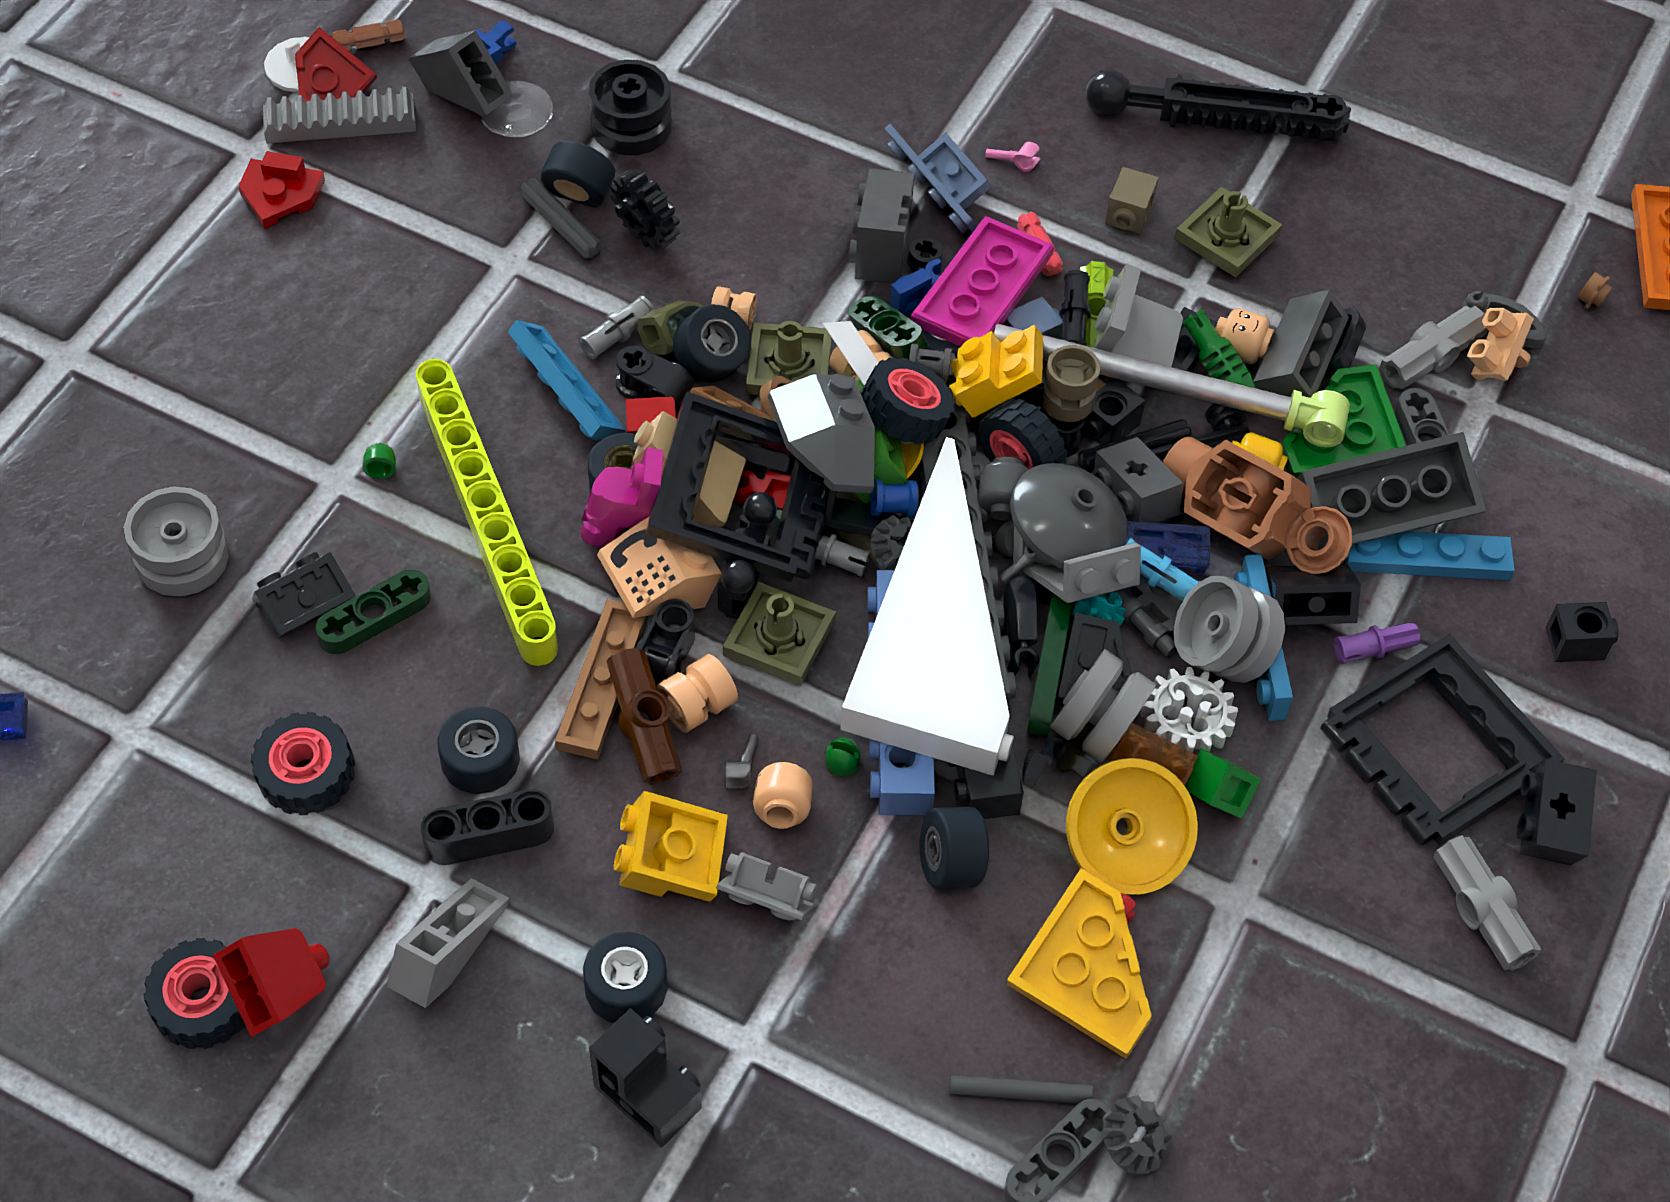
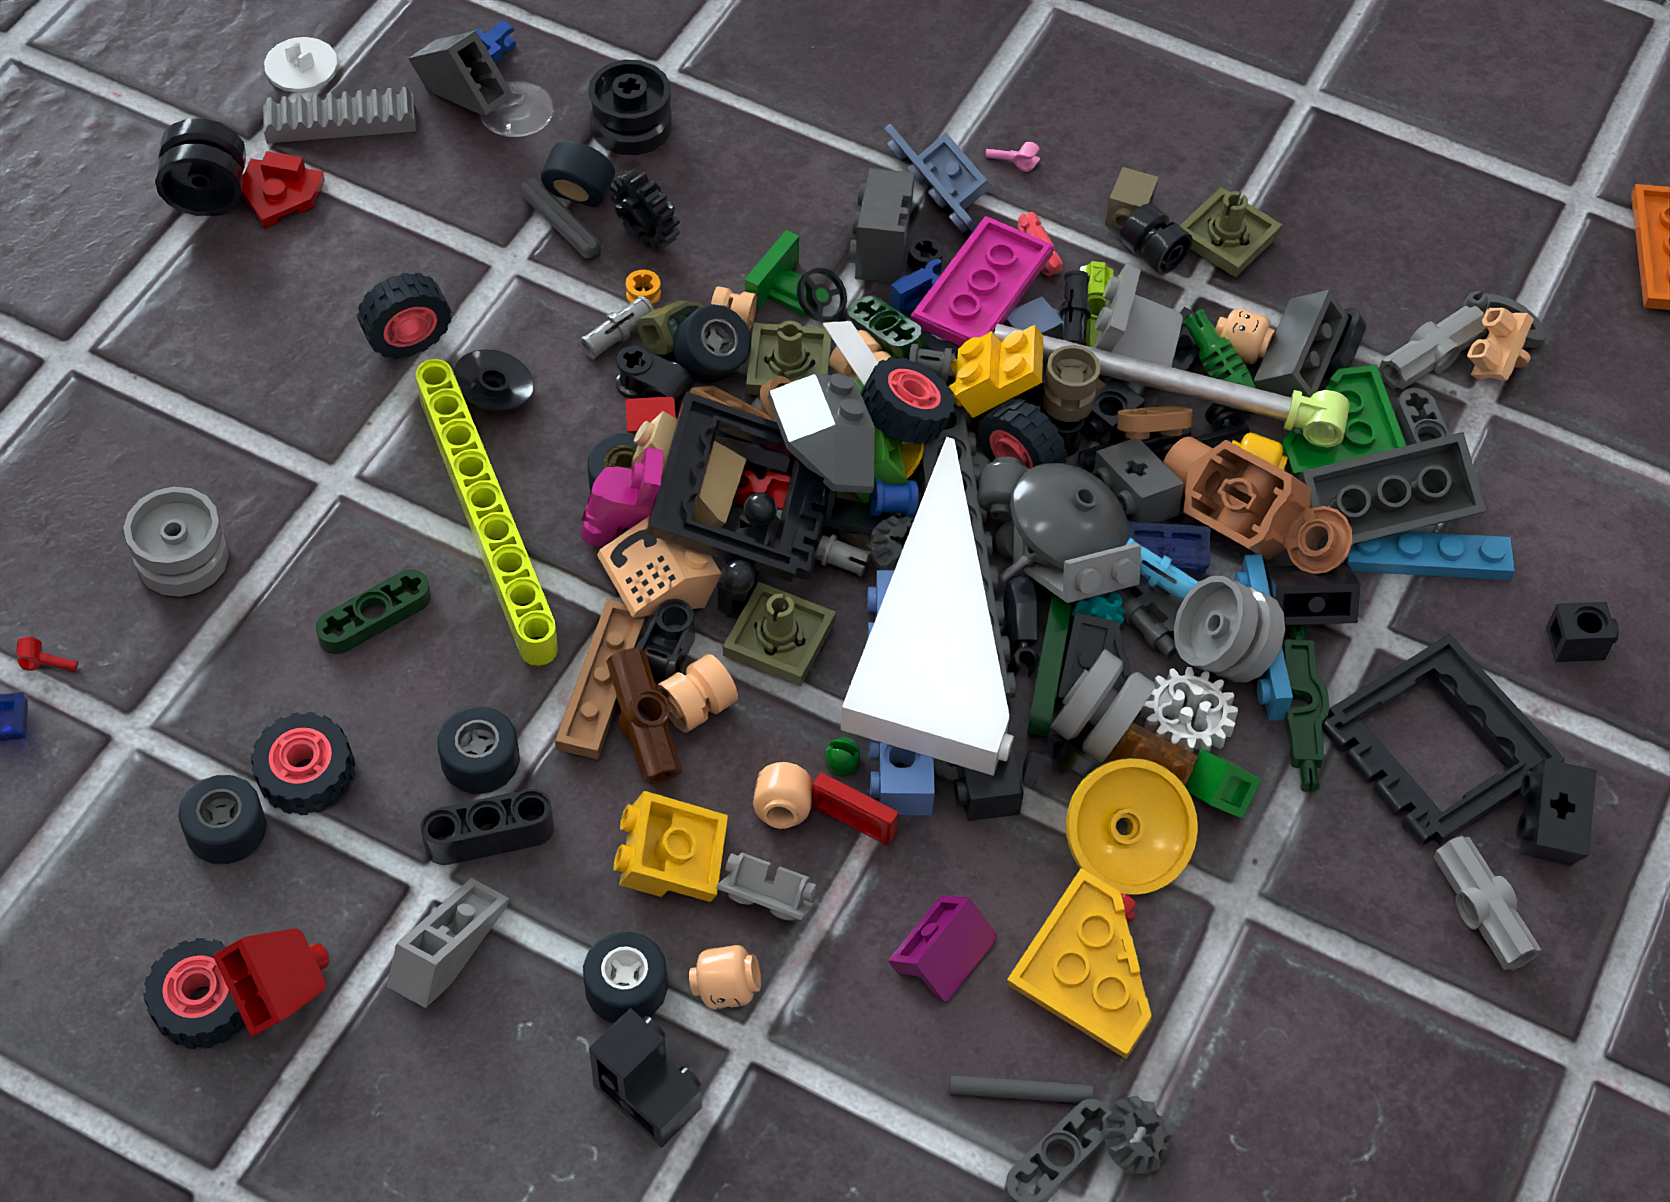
black bracket [252,552,356,639] -> none
red plate [295,27,377,101] -> none
nougat axle [332,19,405,51] -> none
green hinge [362,442,396,479] -> none
dark azure plate [508,320,626,441] -> none
flat silver hand [726,734,759,788] -> none
black wheel [920,807,989,889] -> none
black gear [1085,69,1351,141] -> none
medium lavender axle [1333,623,1421,664] -> none
medium nougat plate [1577,272,1613,309] -> none
none -> red hand [16,637,78,672]
none -> black wheel [155,118,246,216]
none -> black wheel [178,775,267,864]
none -> black wheel [357,273,452,358]
none -> black dish [454,349,534,412]
none -> light orange bush [625,269,661,306]
none -> light nougat head [689,945,761,1010]
none -> green piece [744,230,847,322]
none -> red tile [812,772,899,845]
none -> magenta panel [888,895,997,1002]
none -> medium nougat plate [1117,406,1193,439]
none -> black wheel [1119,203,1193,275]
none -> dark green piece [1282,625,1329,792]

